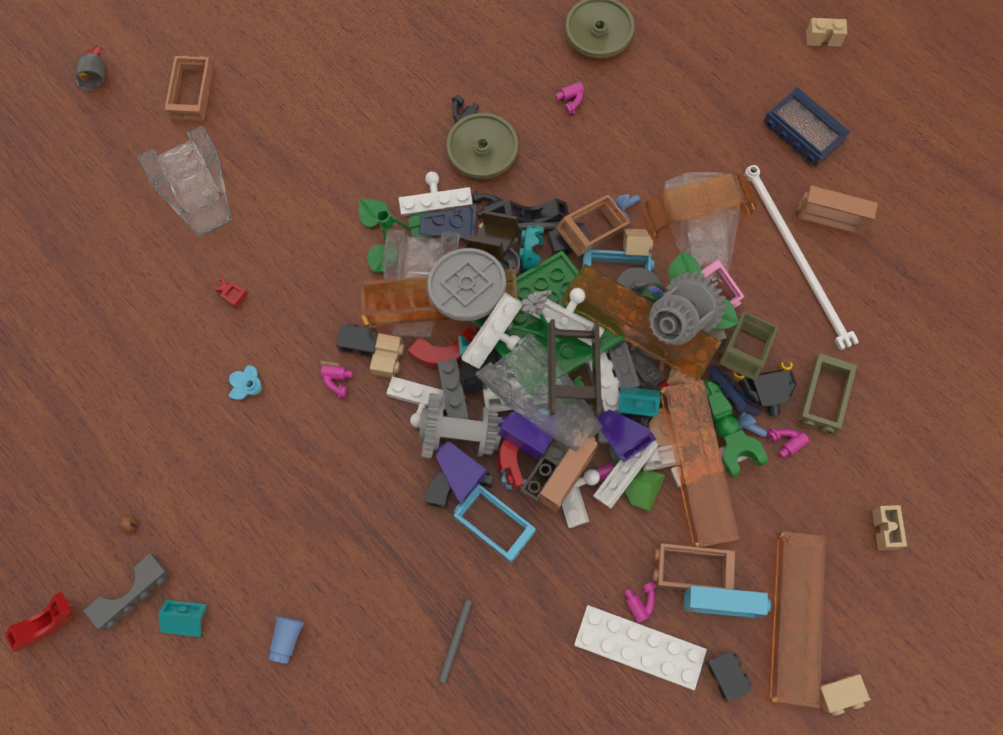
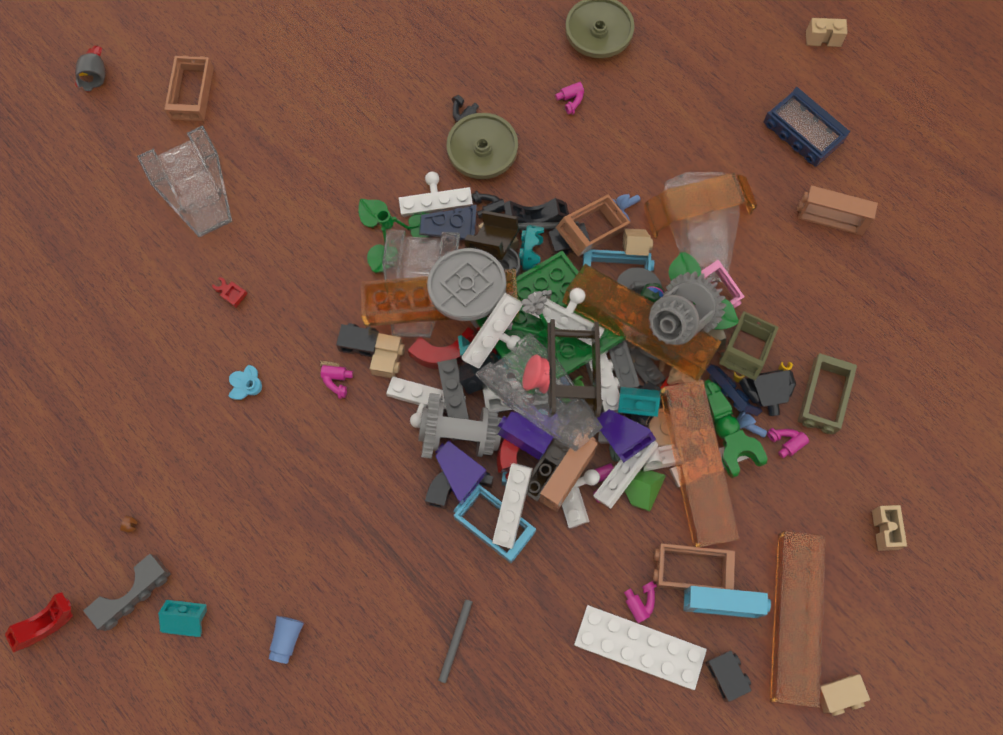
white hinge [744,165,858,351] -> none
none -> white plate [492,463,533,549]
none -> coral piece [522,354,550,394]

